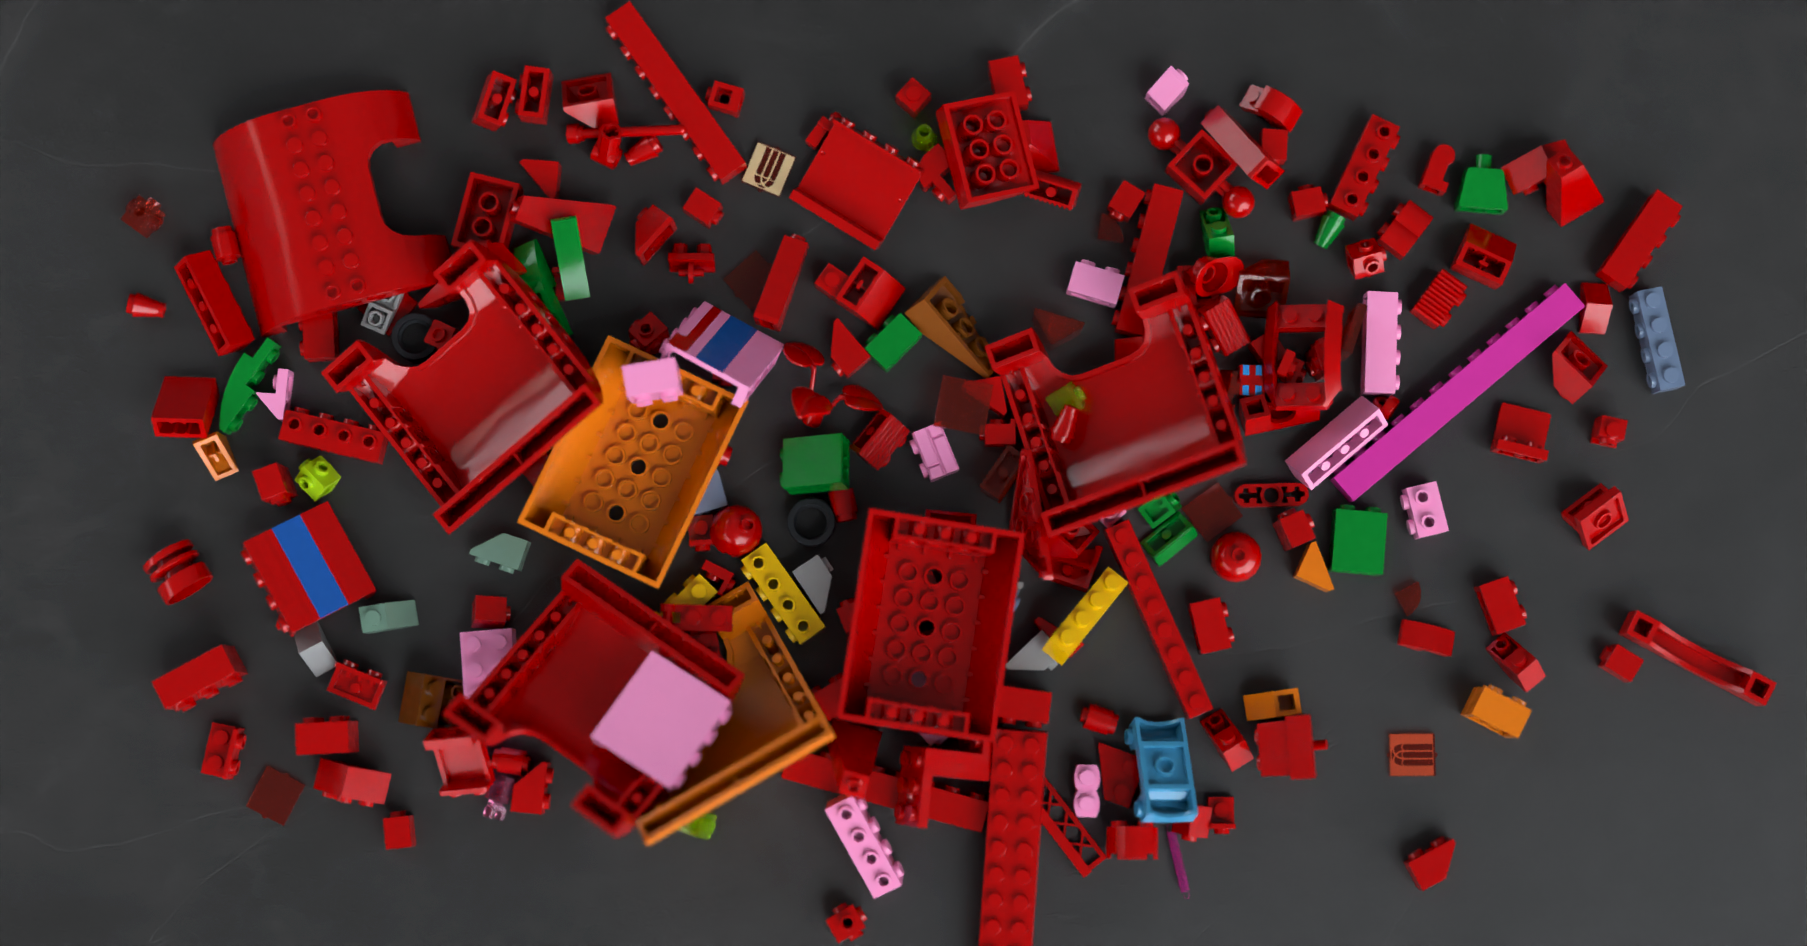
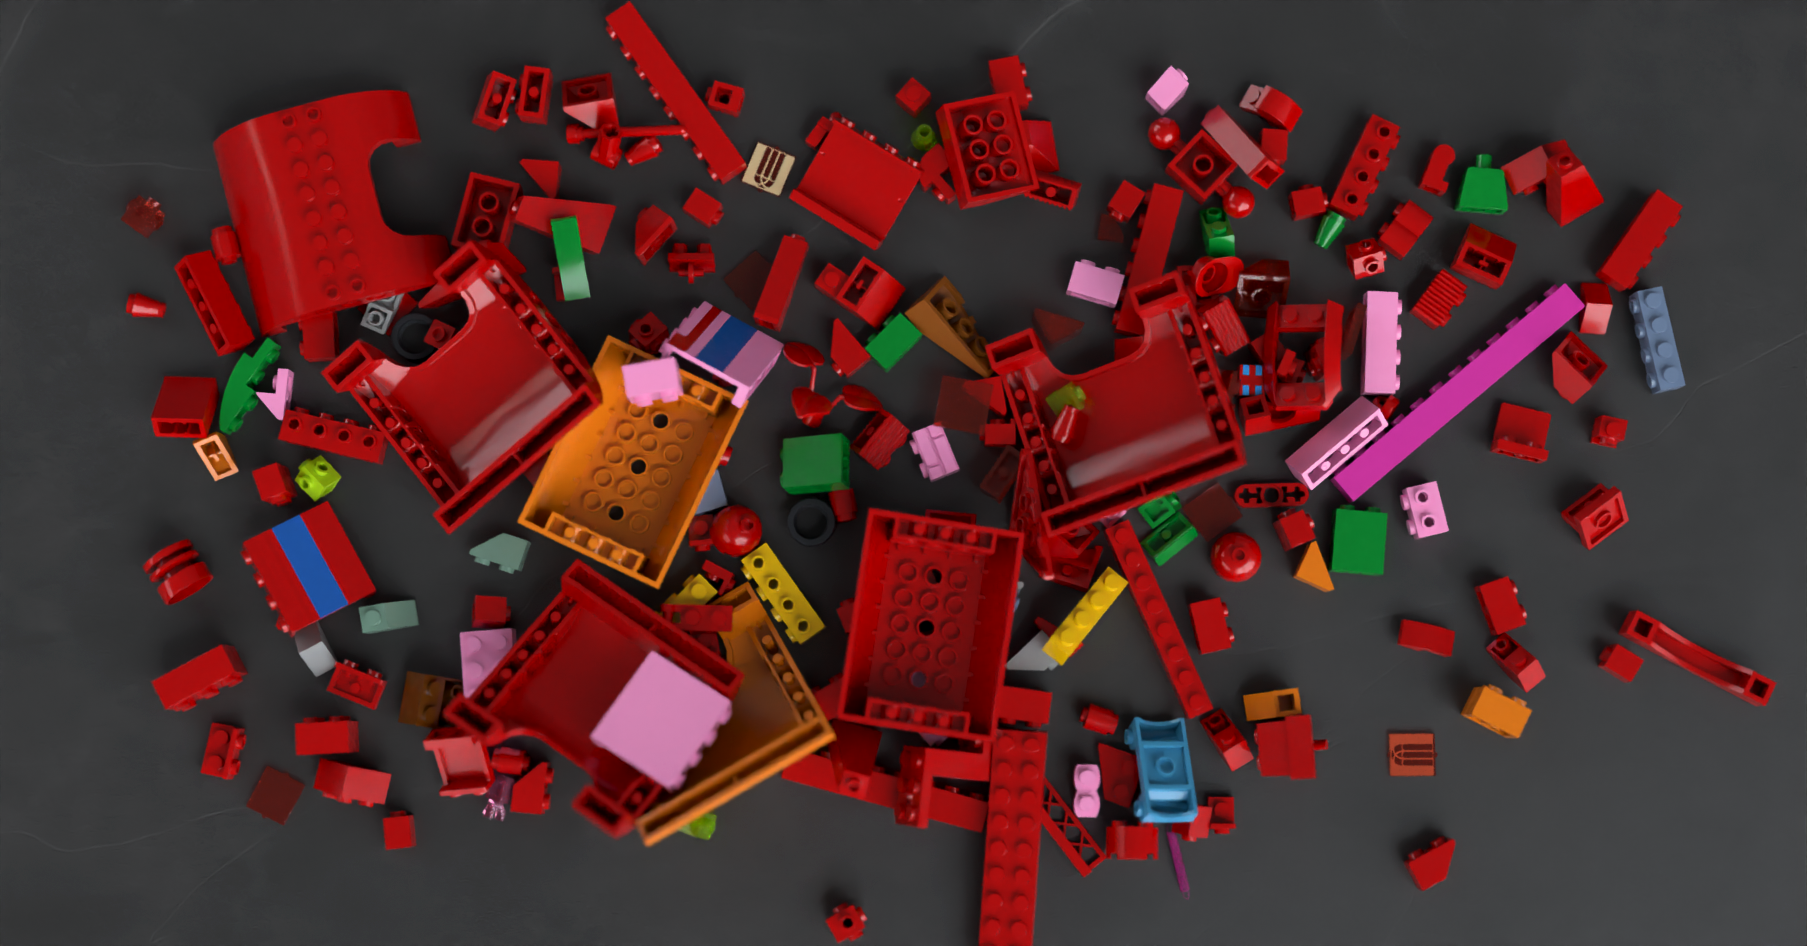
green slope [514,239,573,336] -> none
light grey slope [792,555,834,615] -> none
bright pink brick [825,794,905,899] -> none
clear red tile [1394,581,1421,616] -> none

